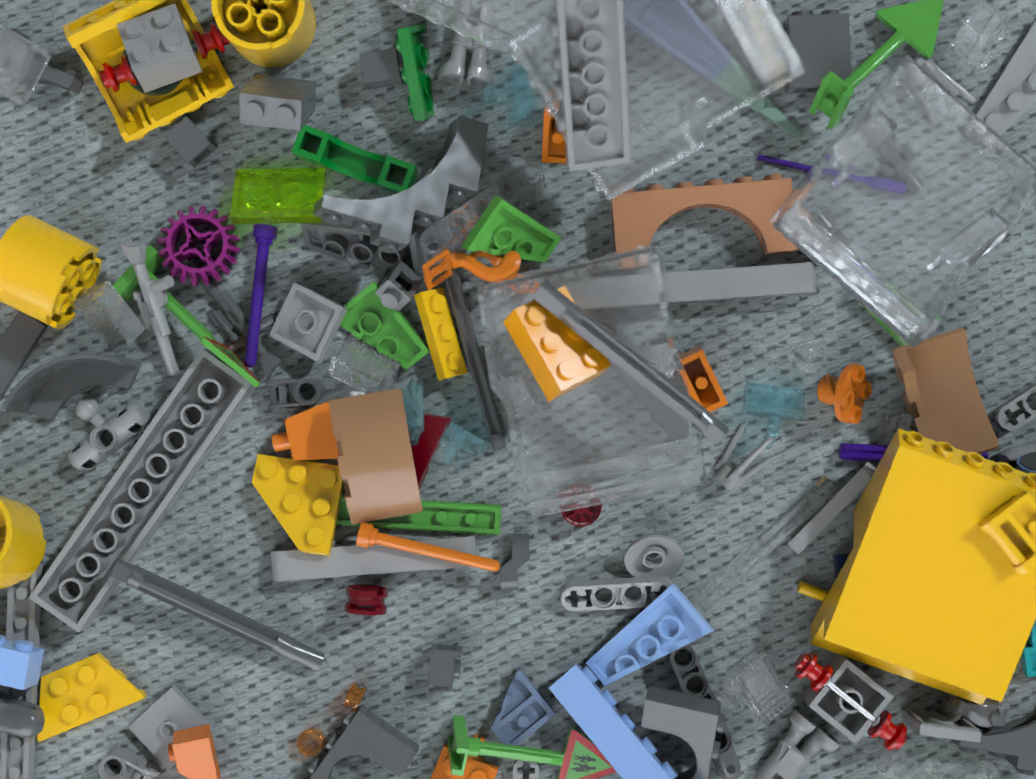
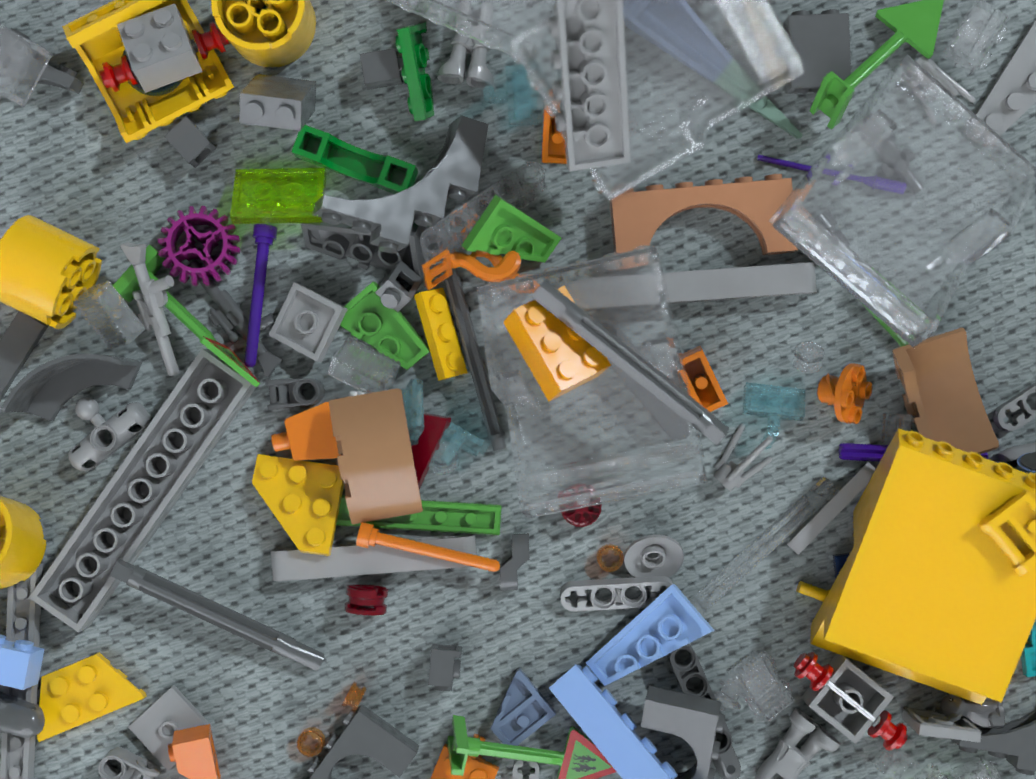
none -> clear orange bush [596,544,624,572]

